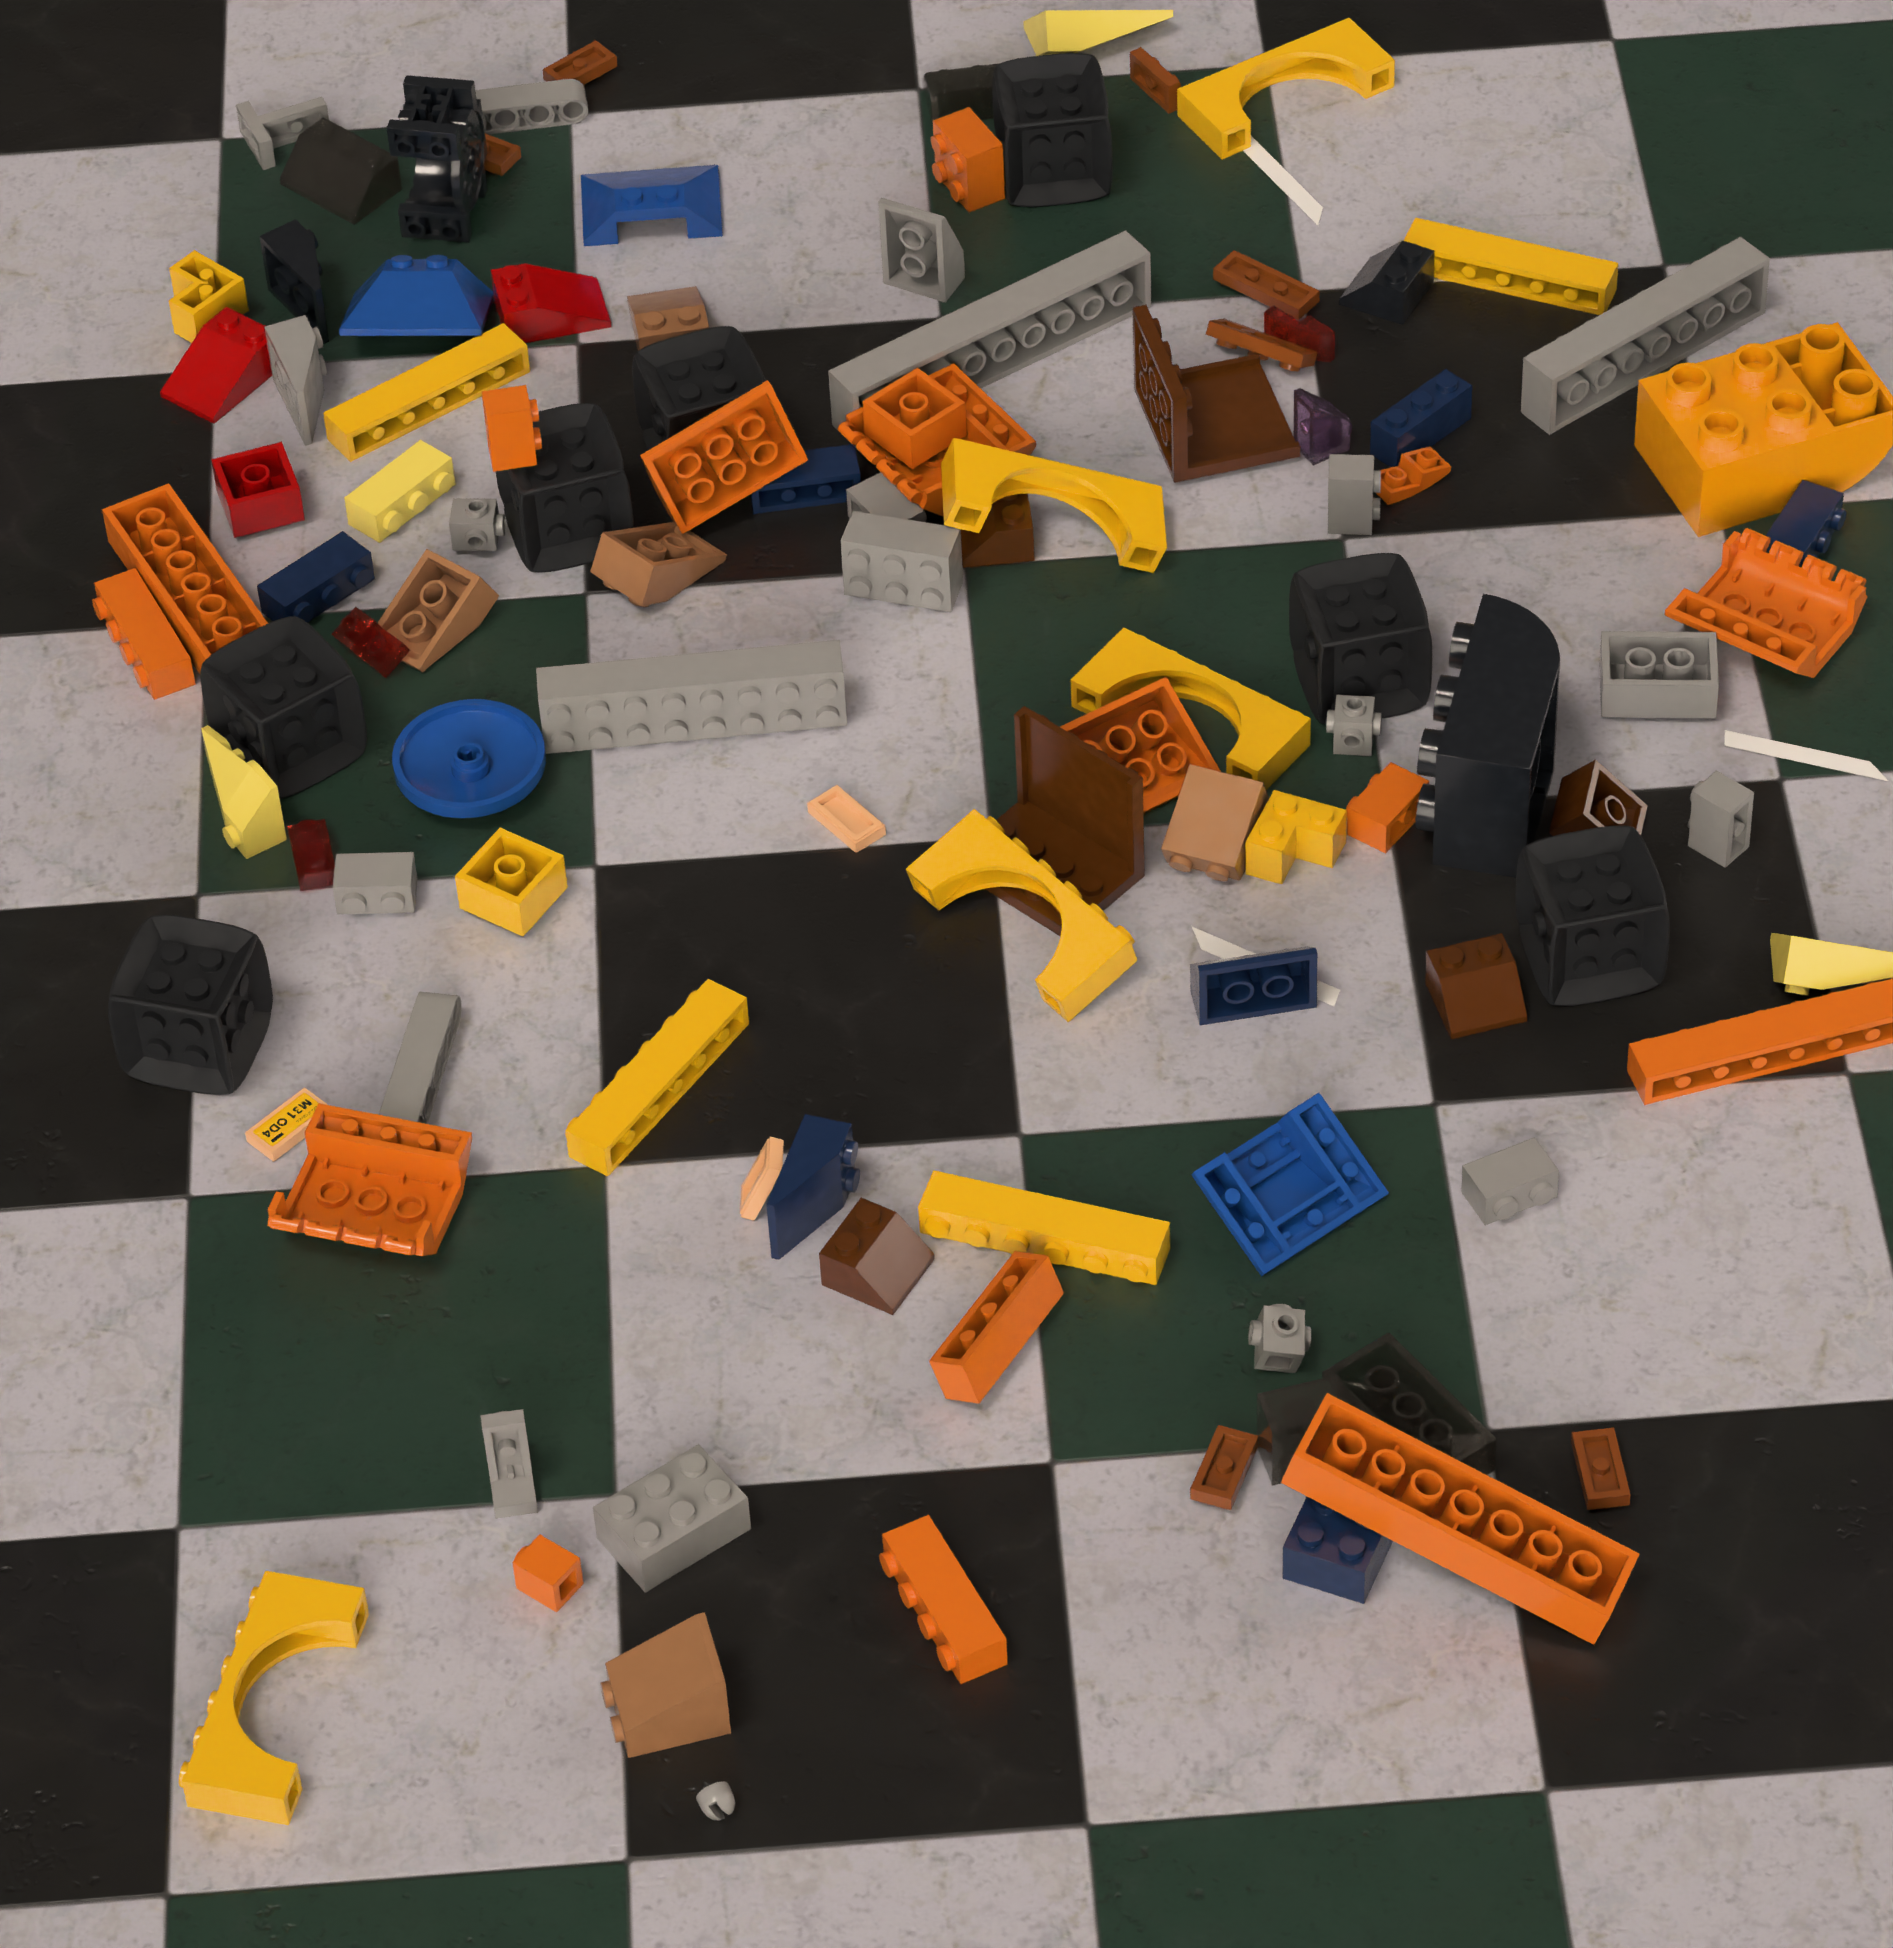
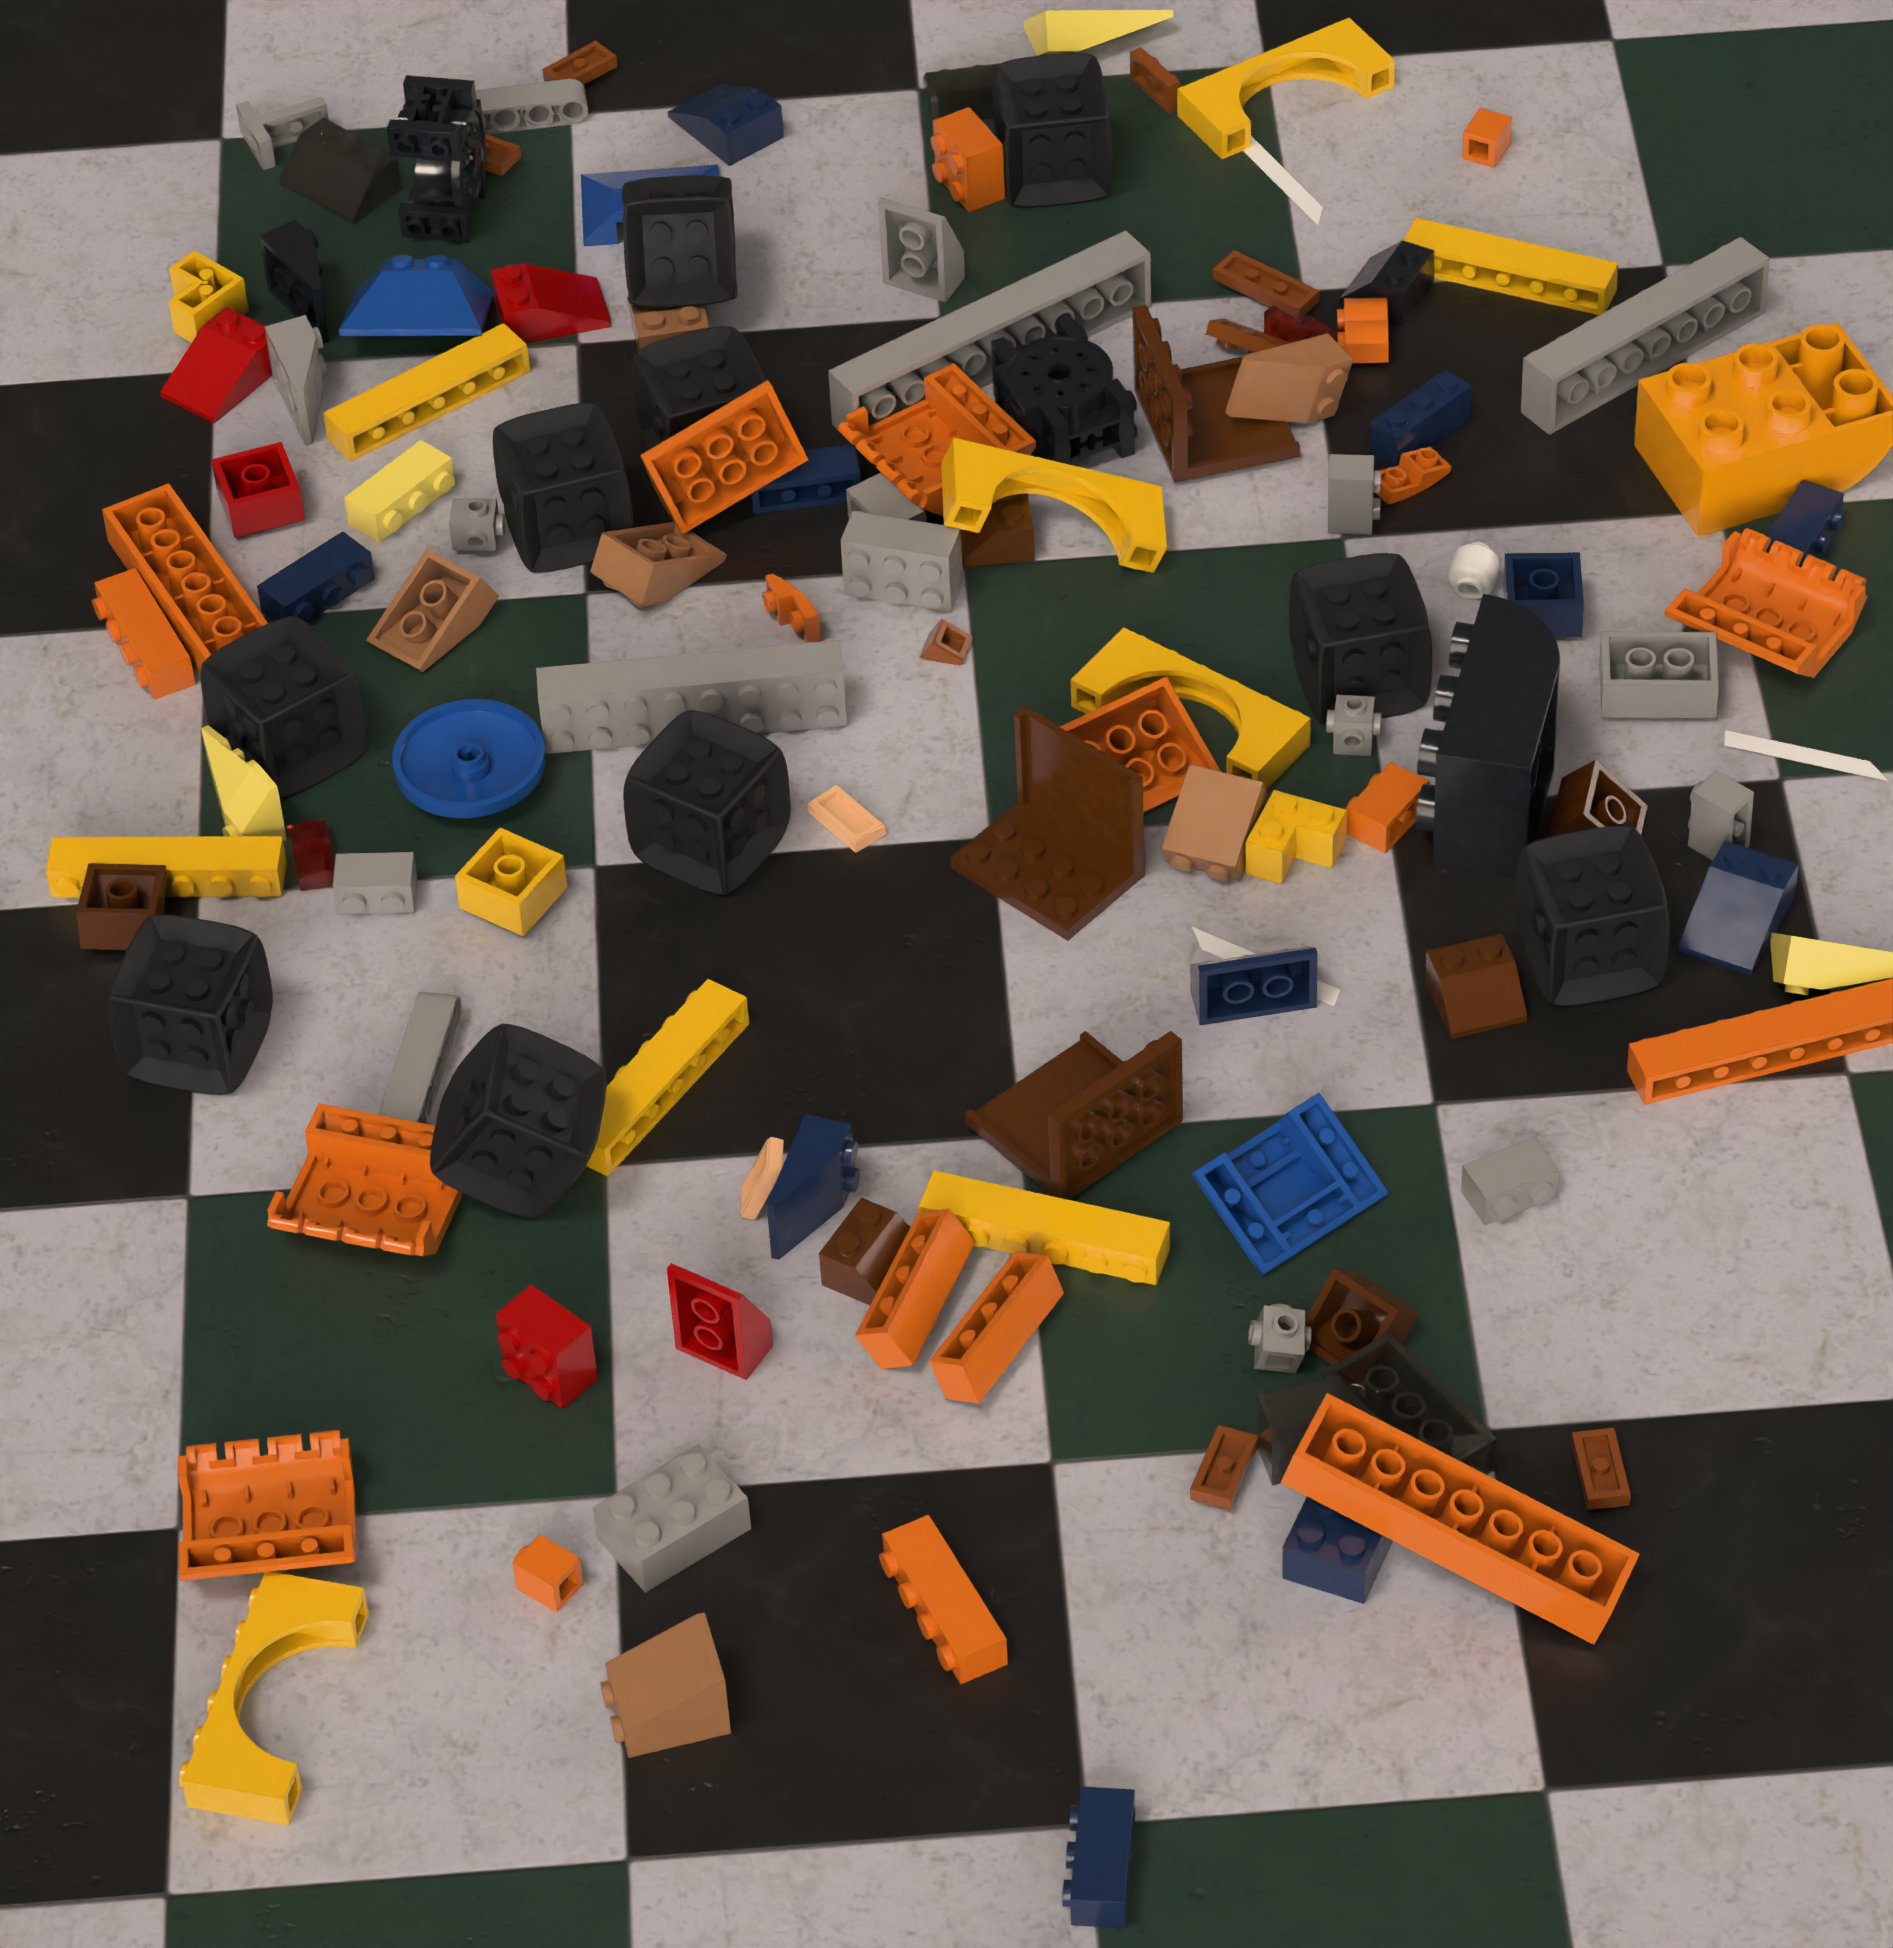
tile [245,1087,328,1162] -> none
clear red slope [331,606,410,678] -> none
light grey bracket [480,1409,538,1519] -> none
orange brick [482,385,542,472] -> none
light grey hinge [696,1781,735,1820] -> none
orange brick [862,367,967,469] -> none
yellow arch [906,809,1138,1022] -> none
clear purple slope [1293,388,1352,466] -> none
none -> yellow brick [46,836,287,897]
none -> reddish brown slope [76,863,167,950]
none -> orange slope [178,1430,358,1581]
none -> black piece [430,1023,607,1218]
none -> red brick [495,1285,598,1409]
none -> black piece [622,175,738,307]
none -> black piece [623,710,791,895]
none -> red slope [666,1263,773,1380]
none -> dark blue slope [668,83,784,166]
none -> orange slope [762,574,821,643]
none -> orange brick [855,1208,975,1369]
none -> dark orange slope [920,619,973,666]
none -> reddish brown bracket [965,1031,1183,1200]
none -> black piece [991,315,1138,464]
none -> dark blue brick [1062,1786,1135,1929]
none -> medium nougat slope [1225,333,1353,423]
none -> reddish brown slope [1305,1268,1420,1384]
none -> orange brick [1337,298,1389,363]
none -> white head [1448,542,1500,599]
none -> orange brick [1462,108,1512,168]
none -> dark blue brick [1503,552,1584,638]
none -> dark blue slope [1677,840,1798,975]

